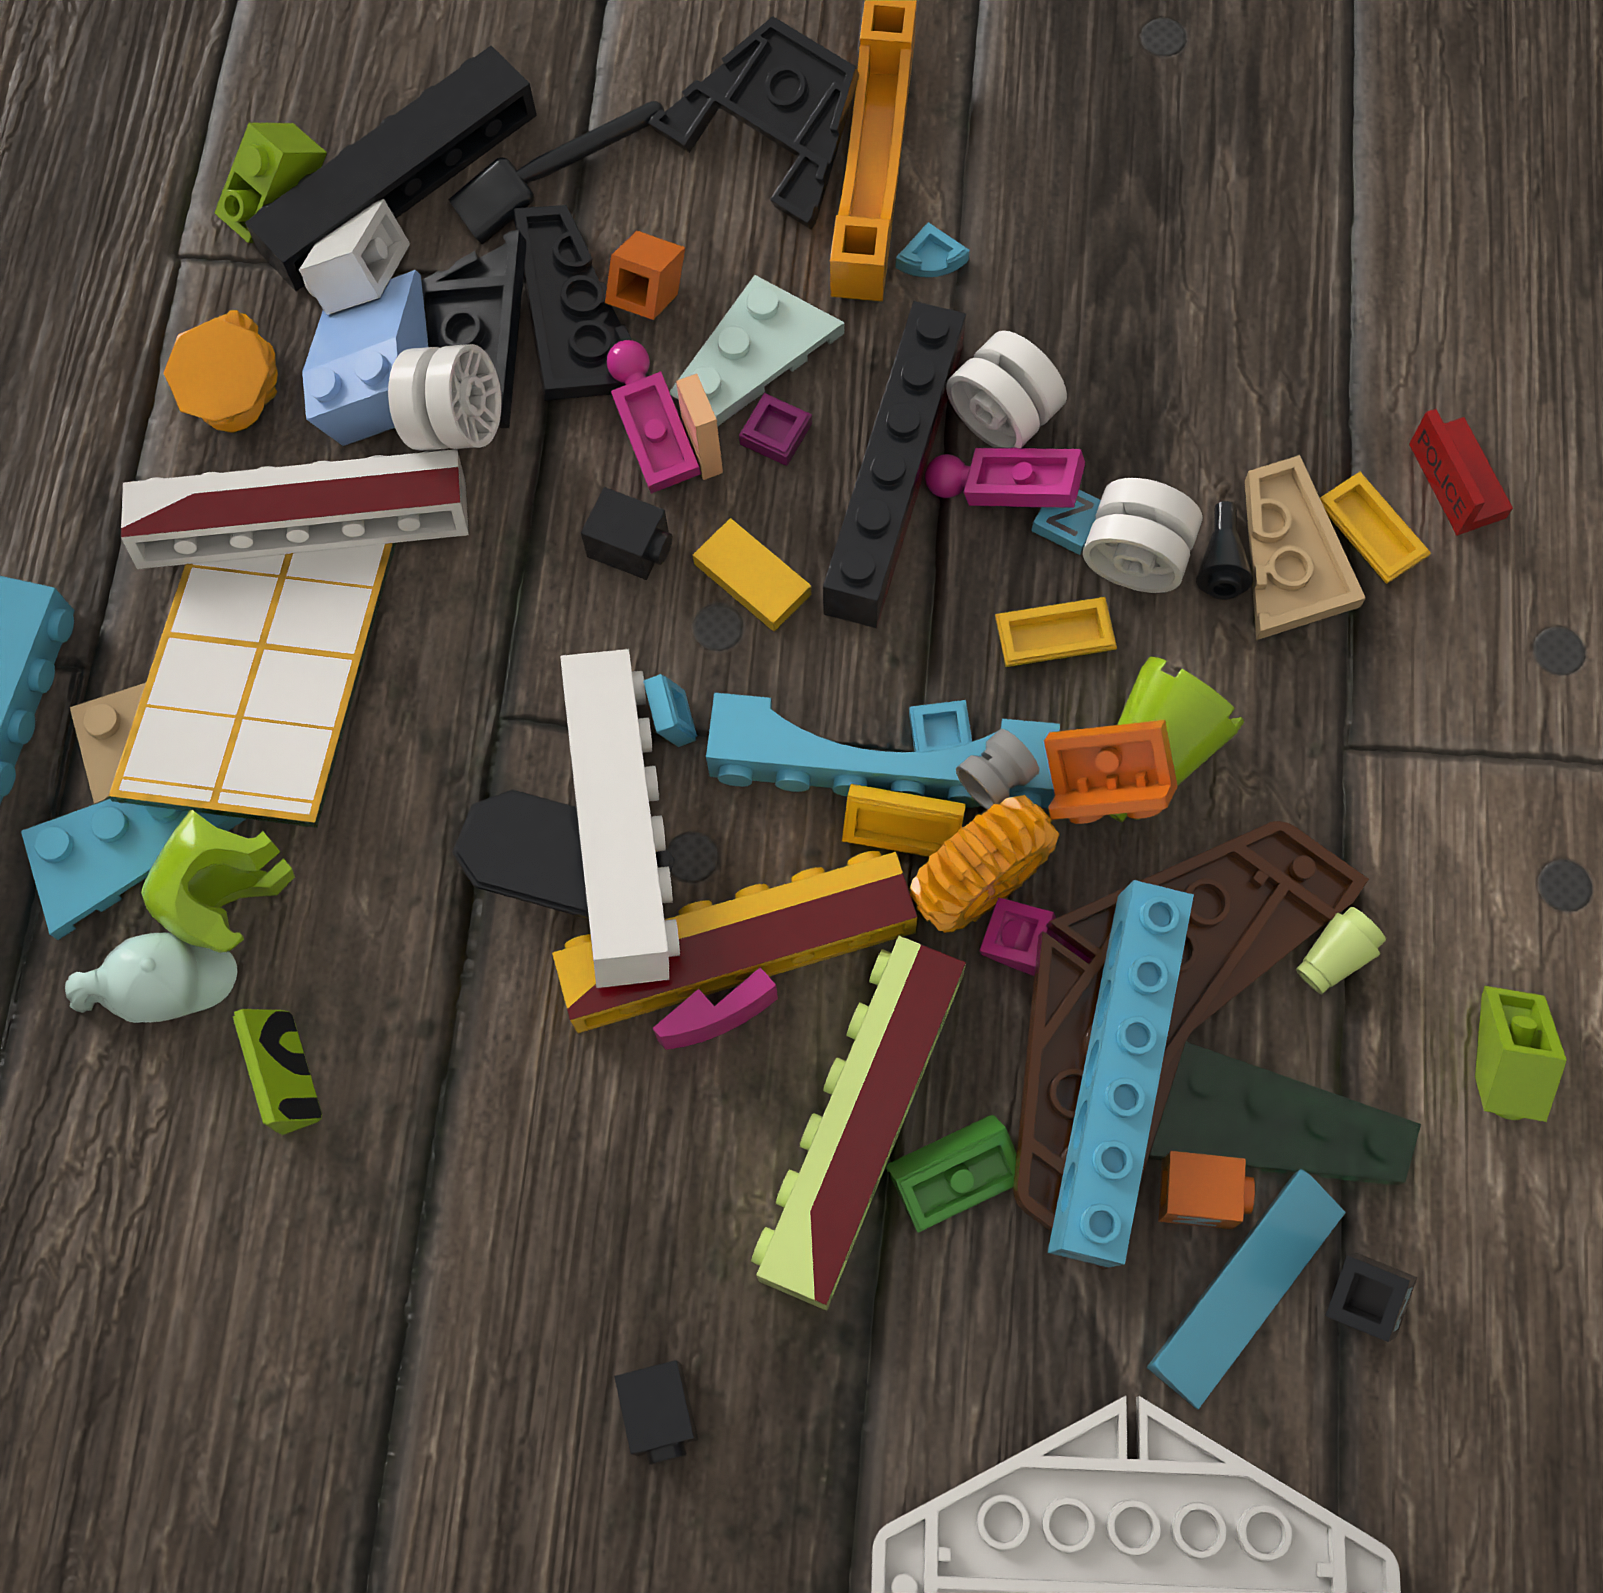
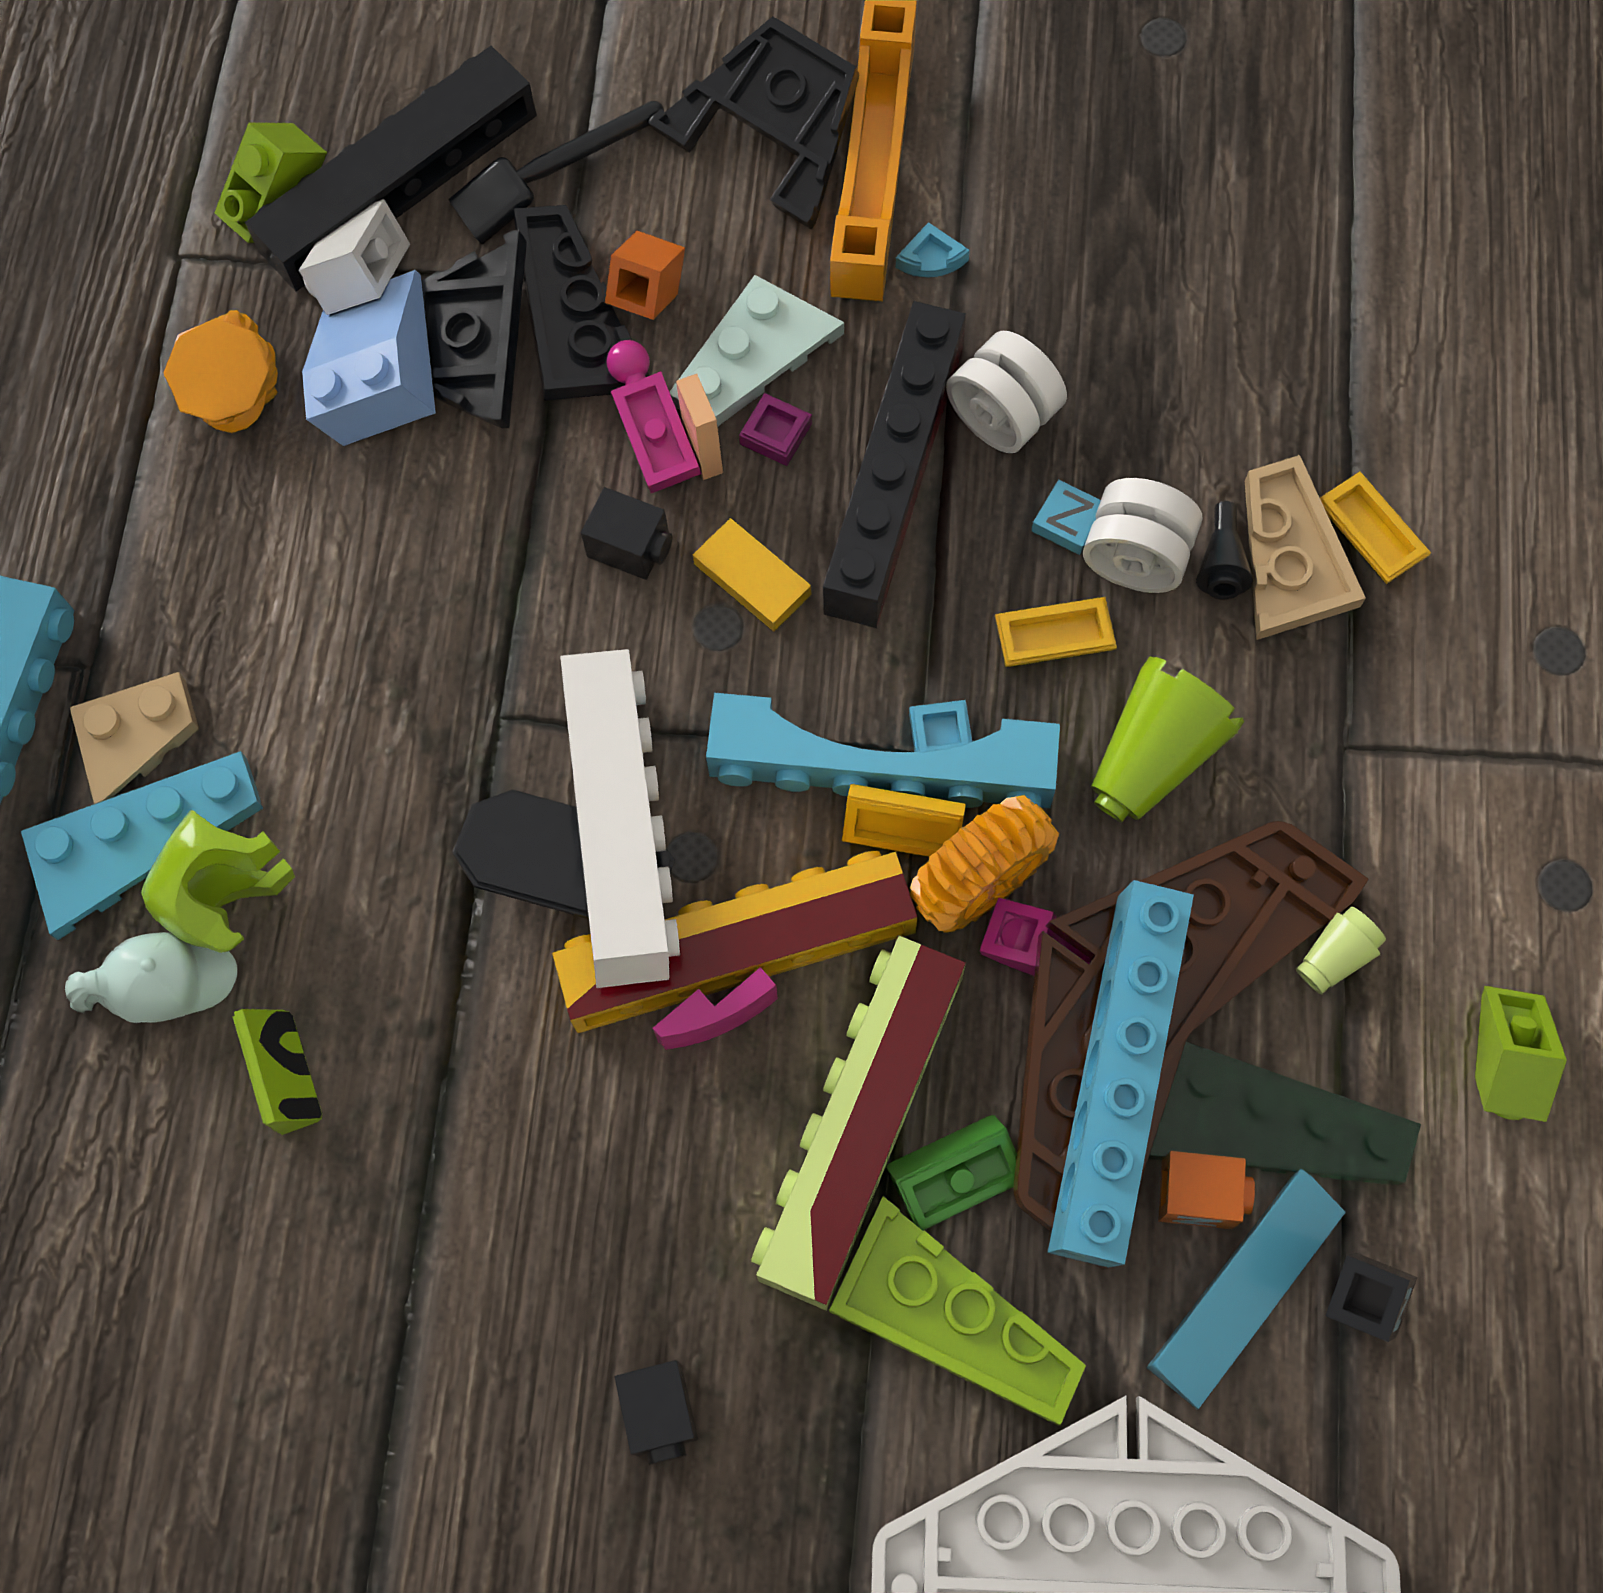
white piece [109,543,396,828] -> none
white brick [121,449,469,569] -> none
white wheel [388,344,501,451] -> none
medium azure tile [643,674,697,747] -> none
dark pink plate [925,448,1085,508] -> none
light grey wheel [956,729,1039,810] -> none
orange bracket [1044,720,1178,824] -> none
red panel [1409,409,1513,536] -> none
none -> lime wing [829,1196,1086,1426]

